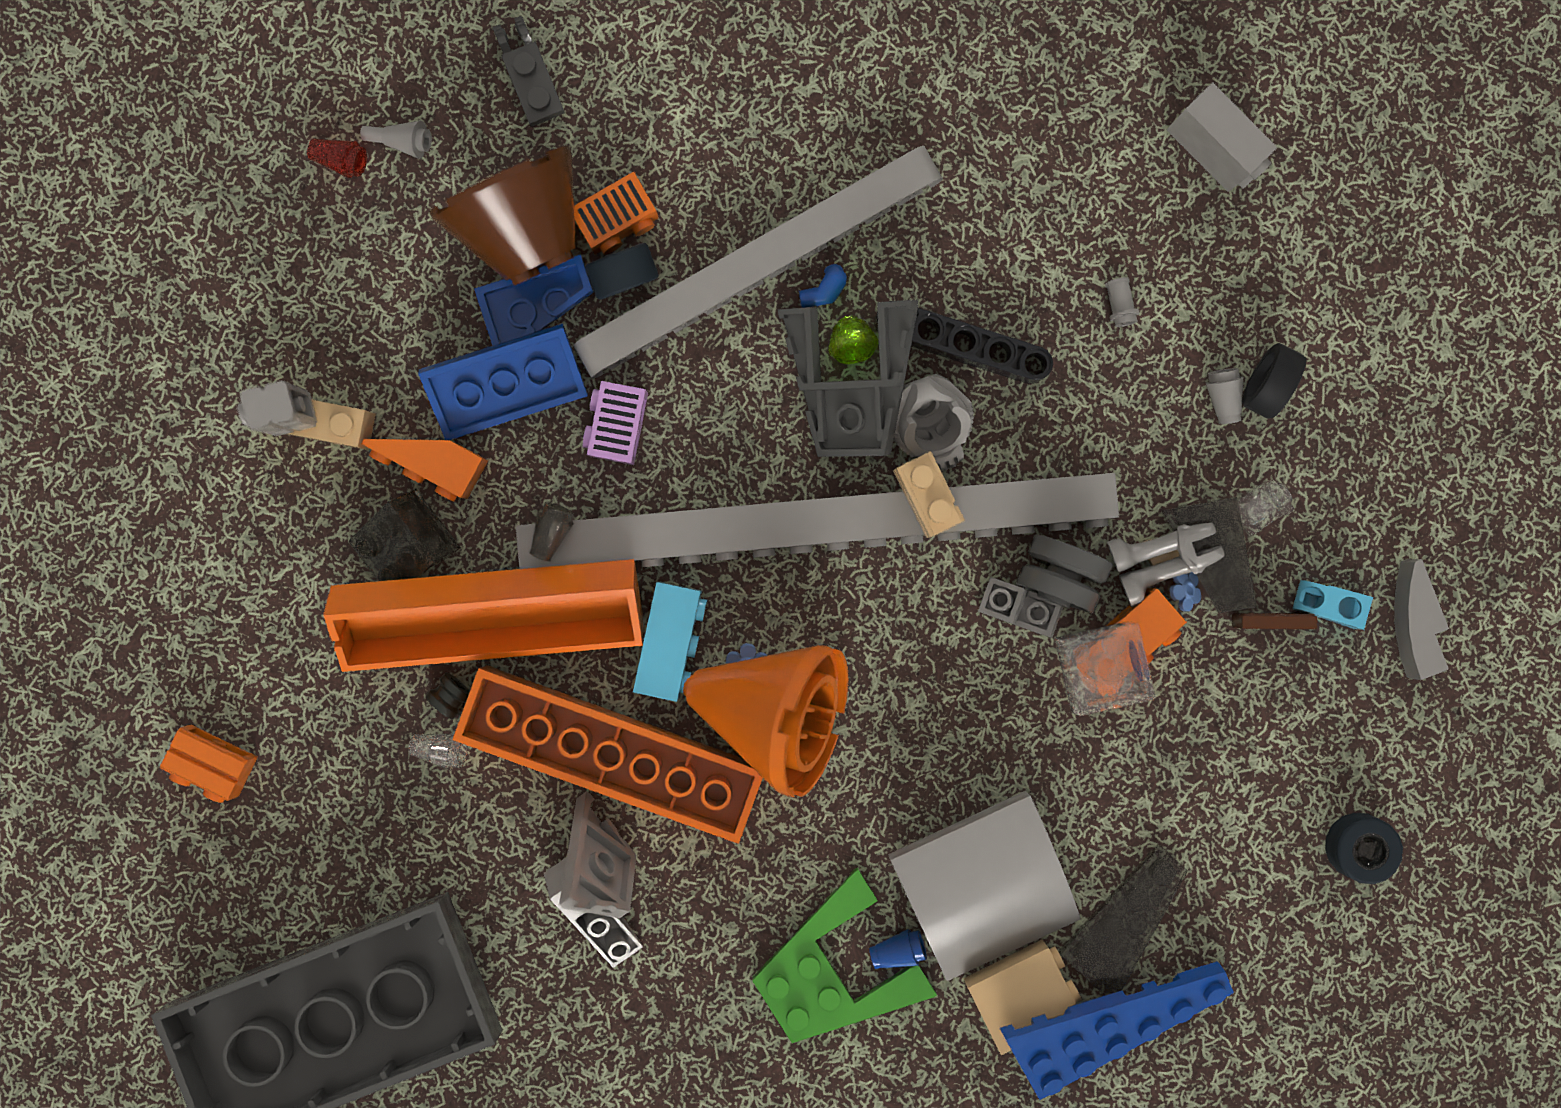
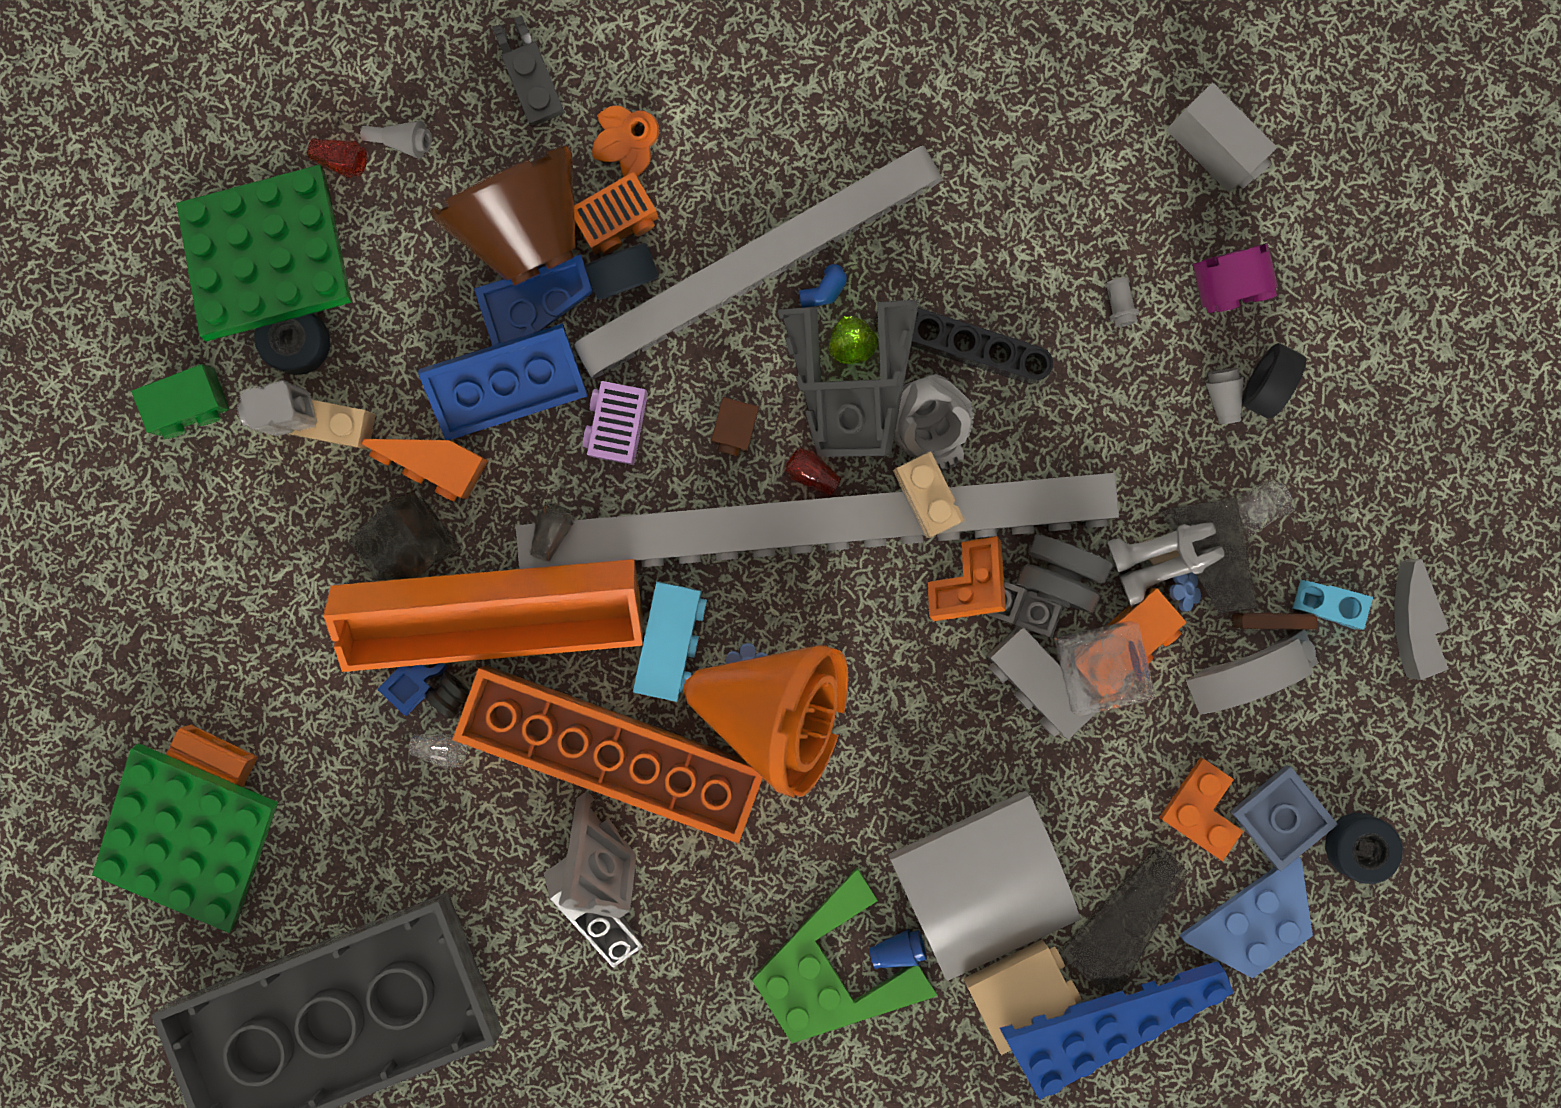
none -> green plate [92,743,278,933]
none -> green brick [131,364,230,439]
none -> green plate [176,164,352,342]
none -> black wheel [254,313,330,375]
none -> blue plate [377,663,448,716]
none -> orange plate [592,106,659,177]
none -> reddish brown brick [711,397,759,457]
none -> clear red cone [784,446,841,496]
none -> orange plate [928,536,1006,621]
none -> light grey brick [986,626,1100,740]
none -> orange plate [1159,757,1243,861]
none -> medium blue wing [1179,857,1313,979]
none -> light grey arch [1186,629,1319,715]
none -> magenta brick [1192,243,1278,313]
none -> sand blue plate [1229,765,1338,871]

